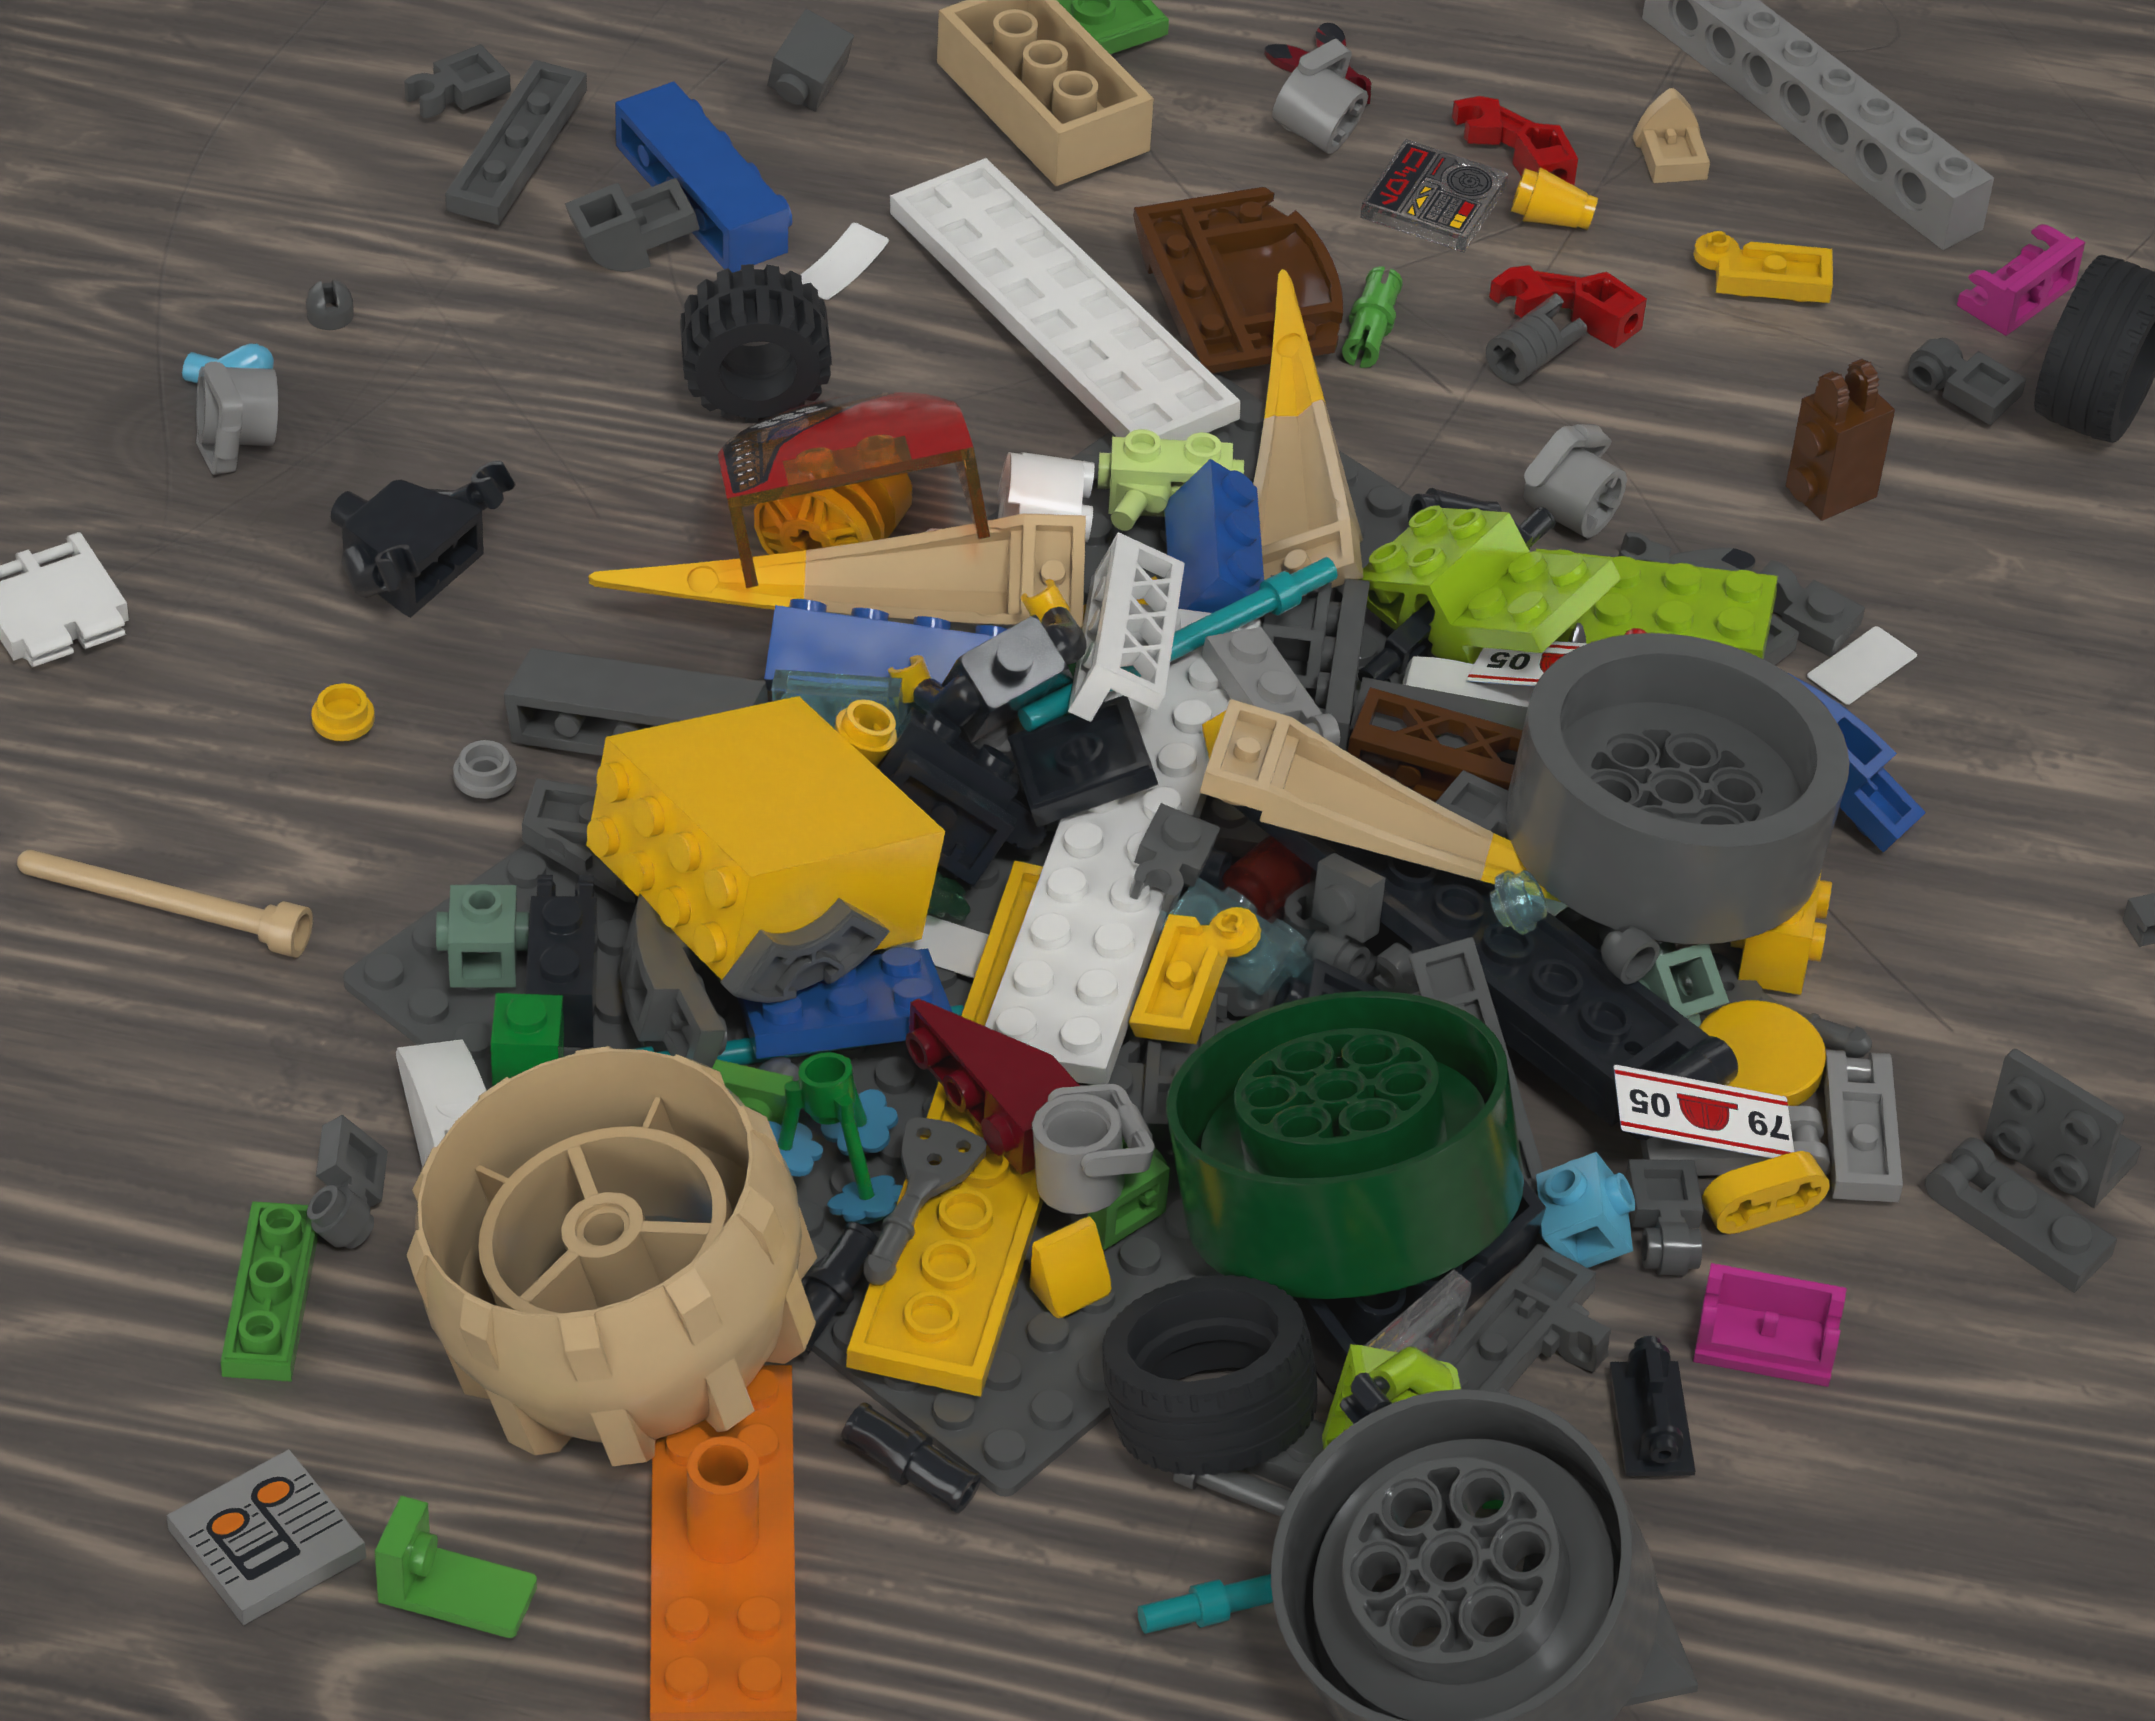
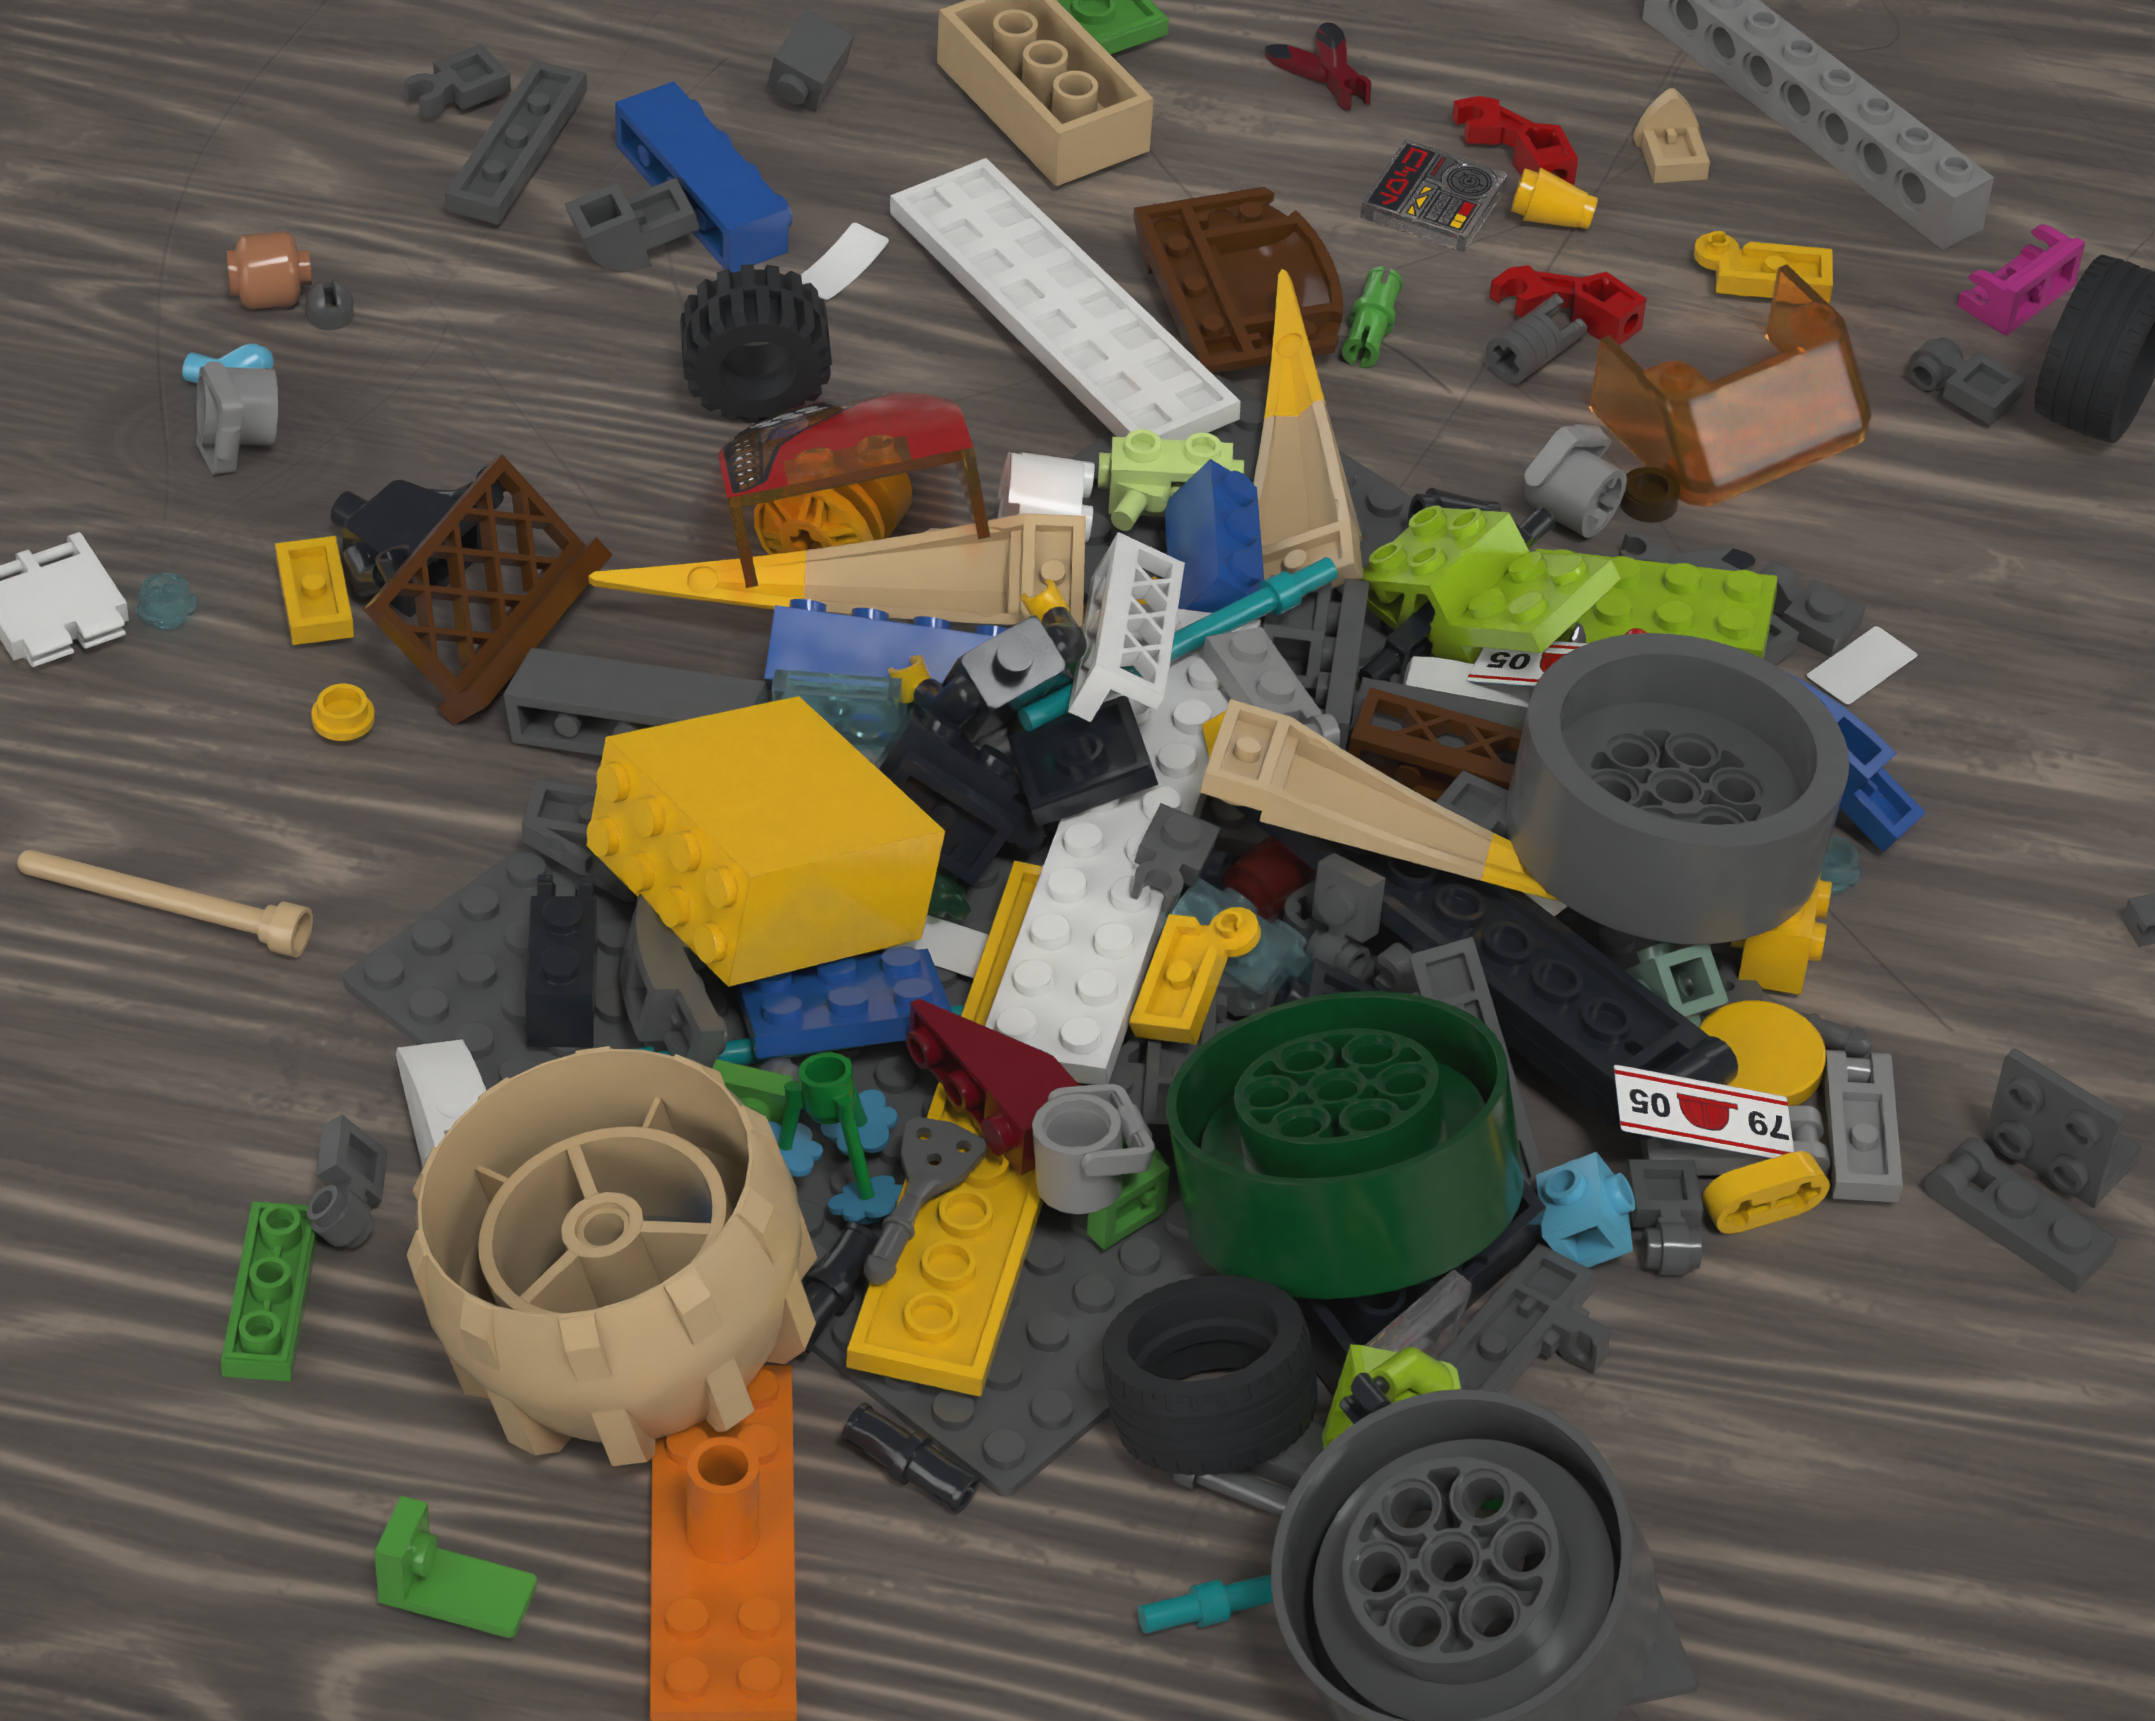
light grey tile [167,1449,366,1626] -> none
sand green brick [436,884,530,987] -> none
light grey plate [453,740,517,799] -> none
green brick [491,993,564,1087] -> none
dark grey tile [720,898,889,1003] -> none
yellow cone [834,699,897,767] -> none
yellow slope [1030,1216,1112,1318] -> none
light grey piece [1272,39,1368,154] -> none
clear light blue plate [1490,870,1547,935] -> none
dark grey hinge [1601,926,1660,984] -> none
black hinge [1609,1336,1696,1476] -> none
dark pink hinge [1693,1263,1847,1387] -> none
reddish brown hinge [1785,358,1895,521] -> none
none -> clear light blue plate [136,572,197,629]
none -> nougat head [226,232,312,309]
none -> yellow plate [275,536,354,645]
none -> reddish brown fence [363,454,613,725]
none -> clear orange windscreen [1589,264,1872,507]
none -> dark brown tile [1620,467,1680,523]
none -> clear light blue plate [1820,836,1862,894]

